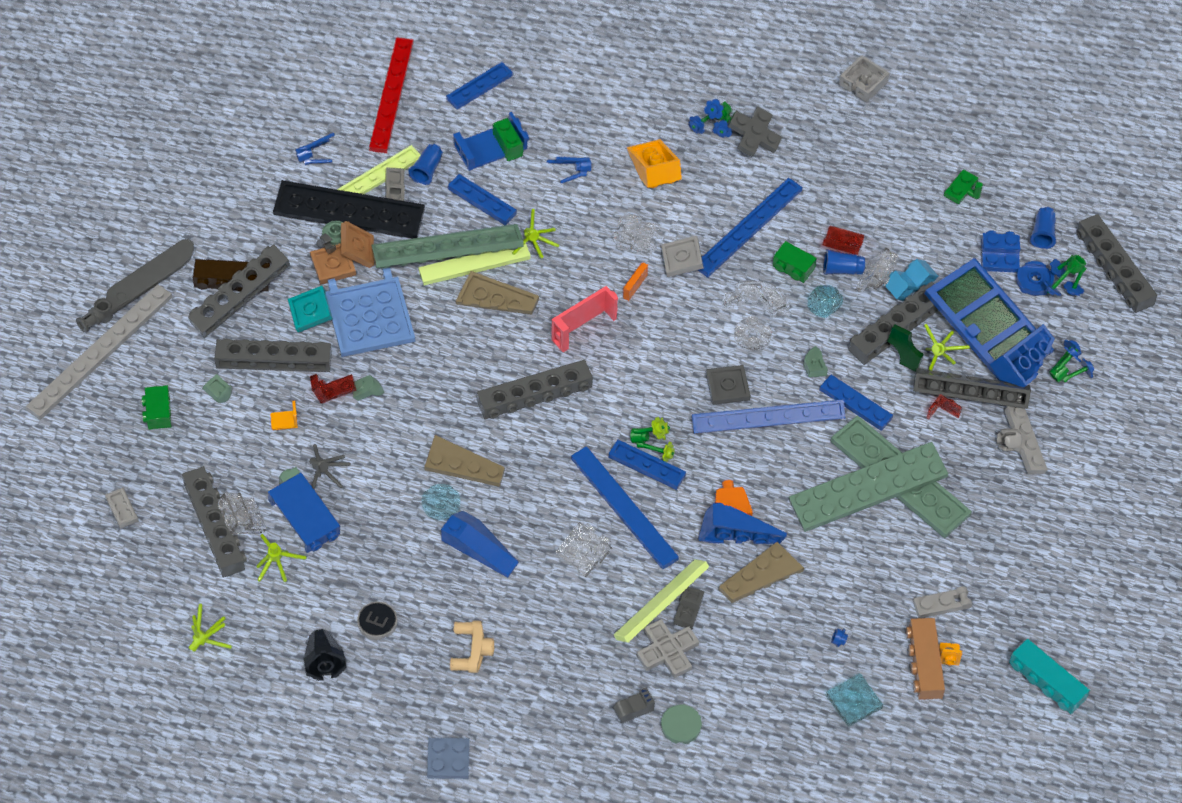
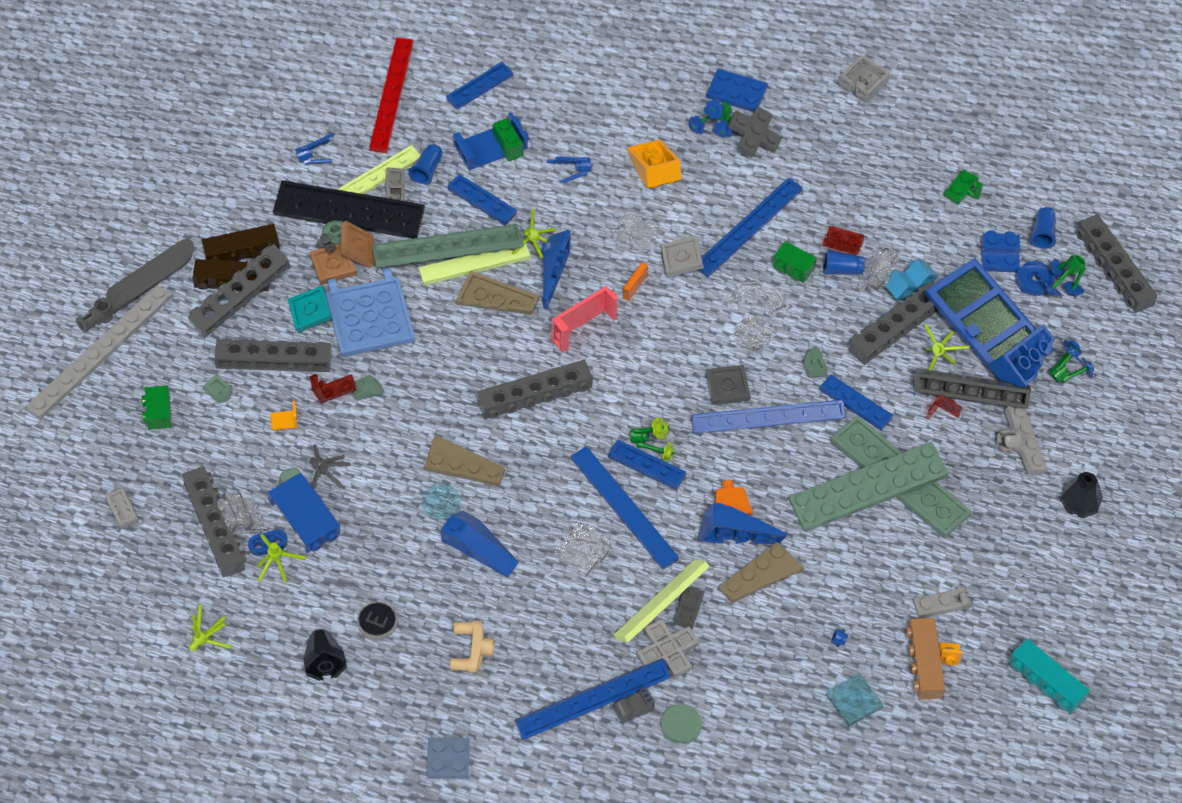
clear light blue hair [807,285,843,318] -> none
dark green tile [887,324,924,372] -> none
none -> dark brown brick [201,224,280,261]
none -> blue plate [248,530,288,556]
none -> blue tile [515,658,670,740]
none -> blue wedge [541,230,571,310]
none -> blue plate [706,68,768,112]
none -> black cone [1060,471,1103,518]

